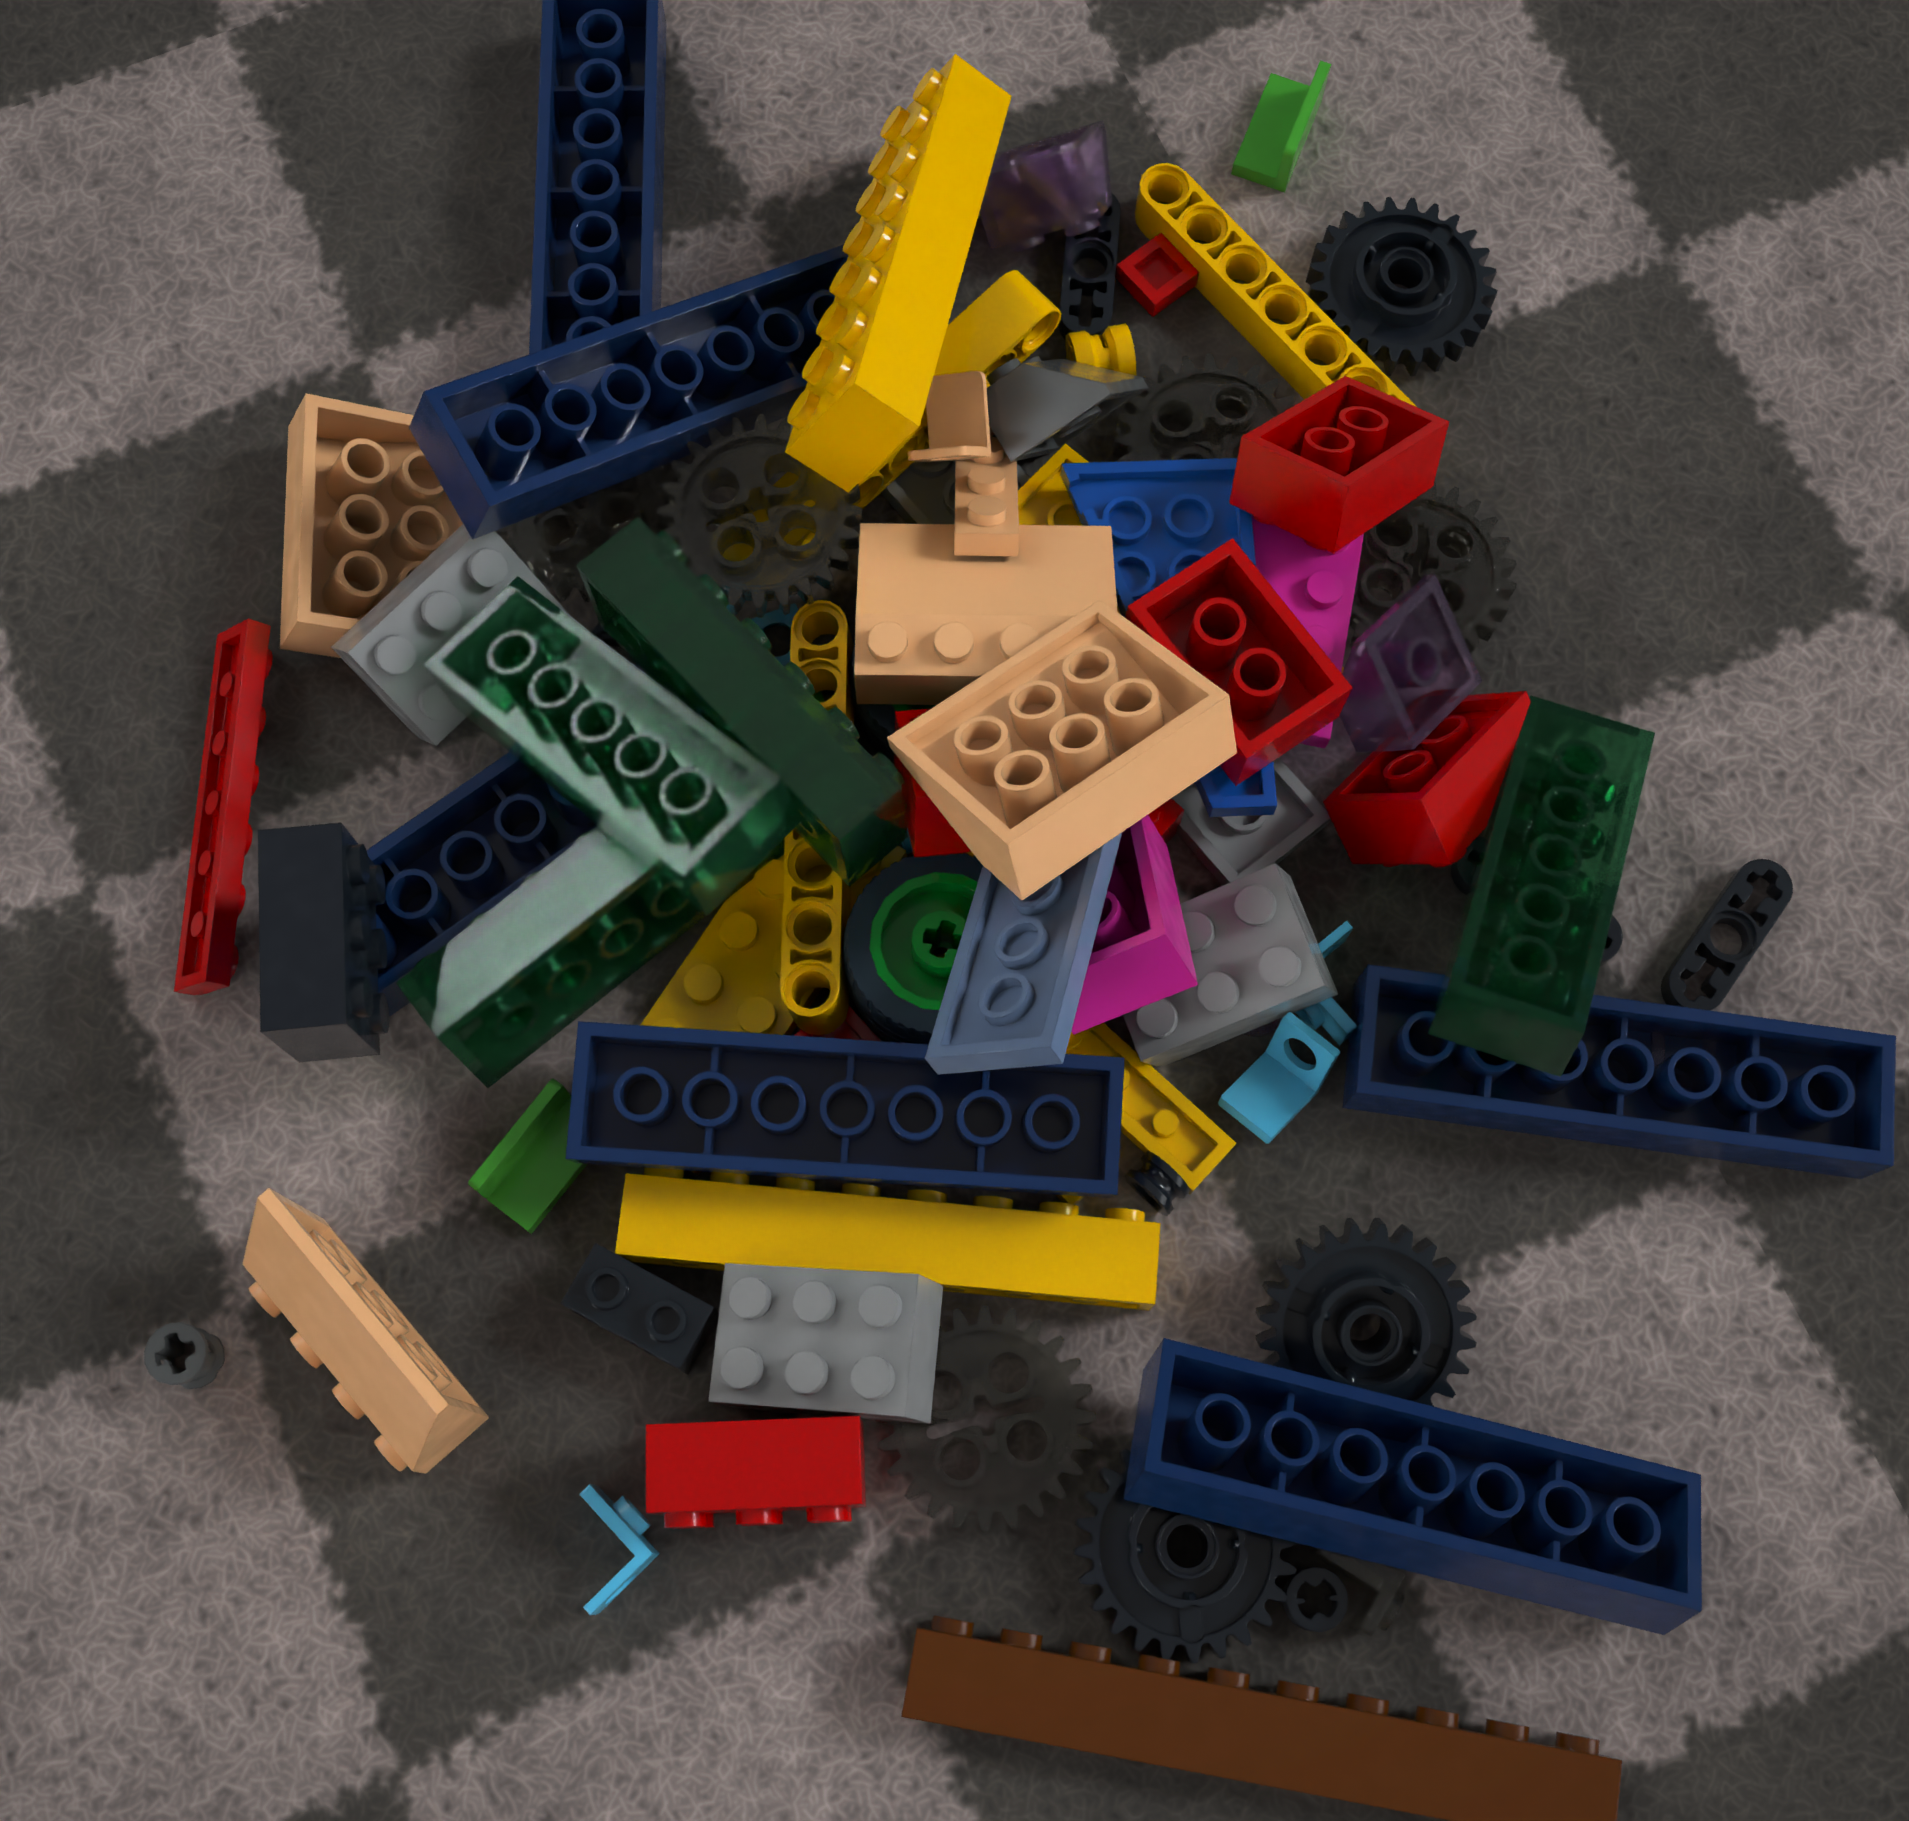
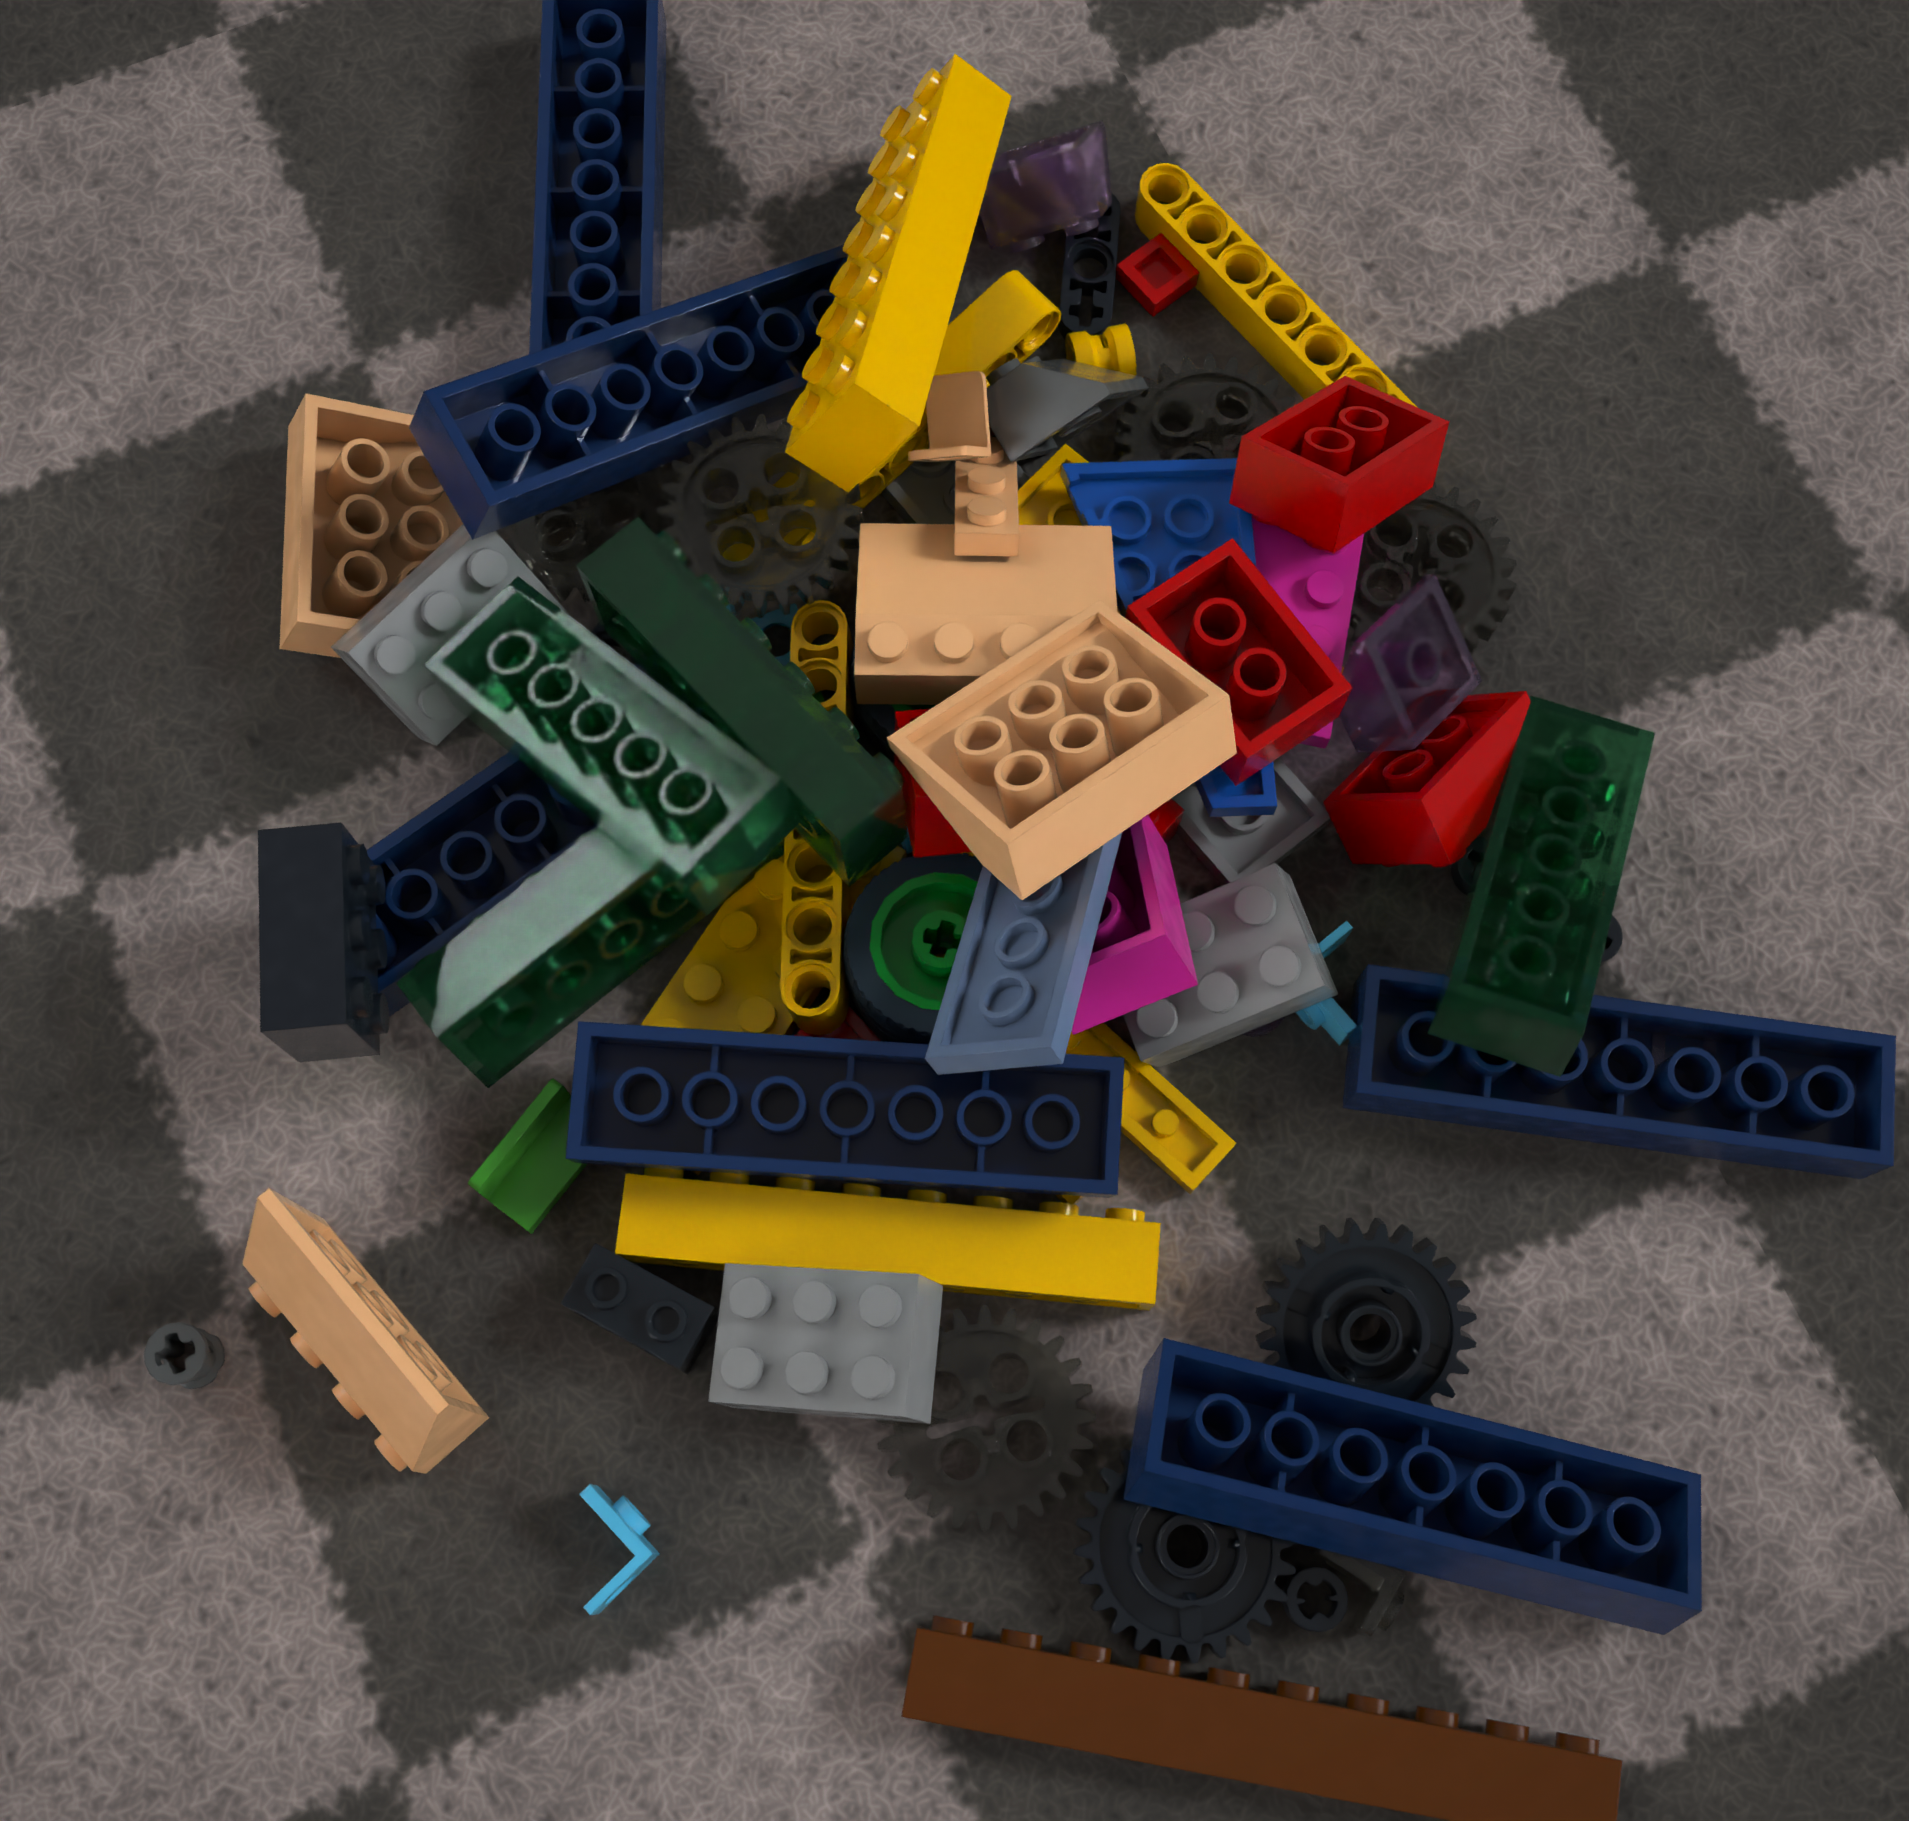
red plate [174,618,273,995] -> none
red brick [646,1416,866,1529] -> none
black bush [1124,1151,1190,1216] -> none
medium azure bracket [1218,1012,1340,1144] -> none
bright green panel [1231,60,1331,193] -> none
black gear [1306,197,1498,377] -> none
black beam [1661,859,1793,1011] -> none

